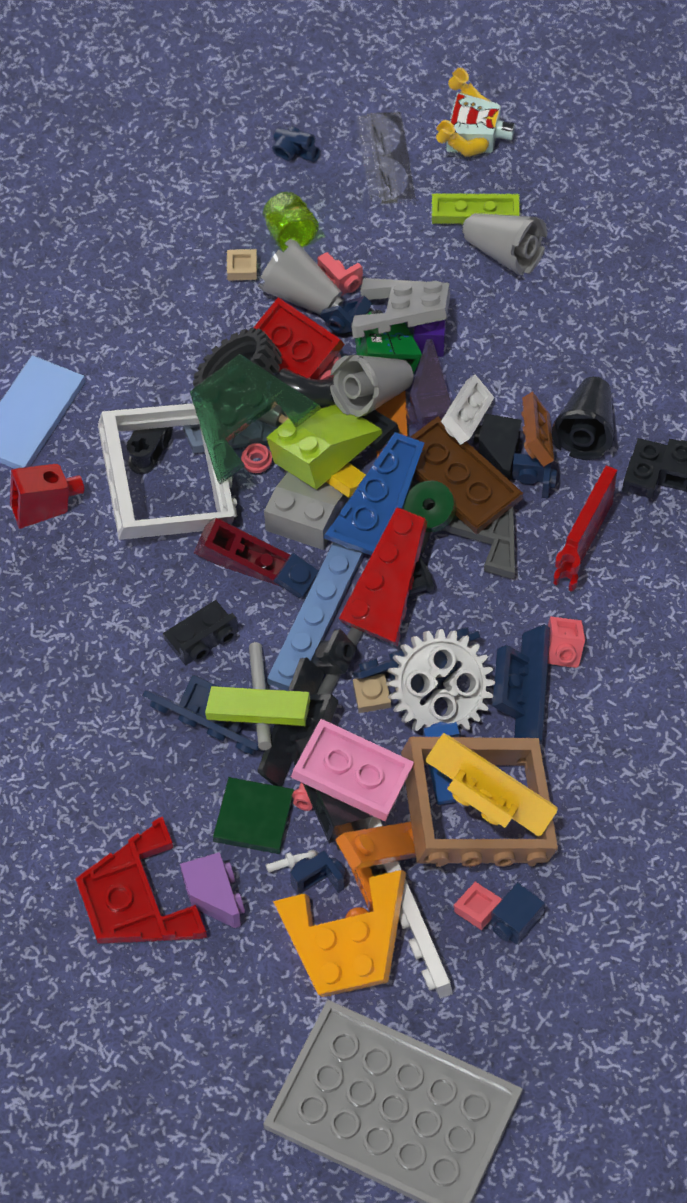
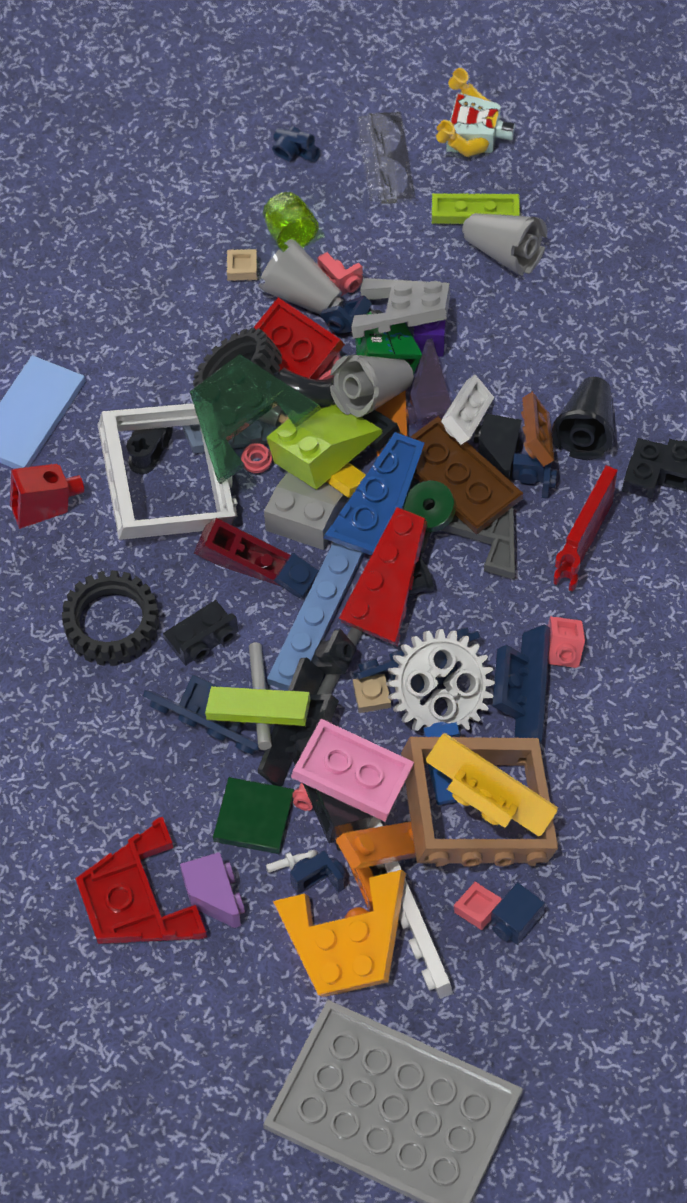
none -> black tyre [62,570,159,666]

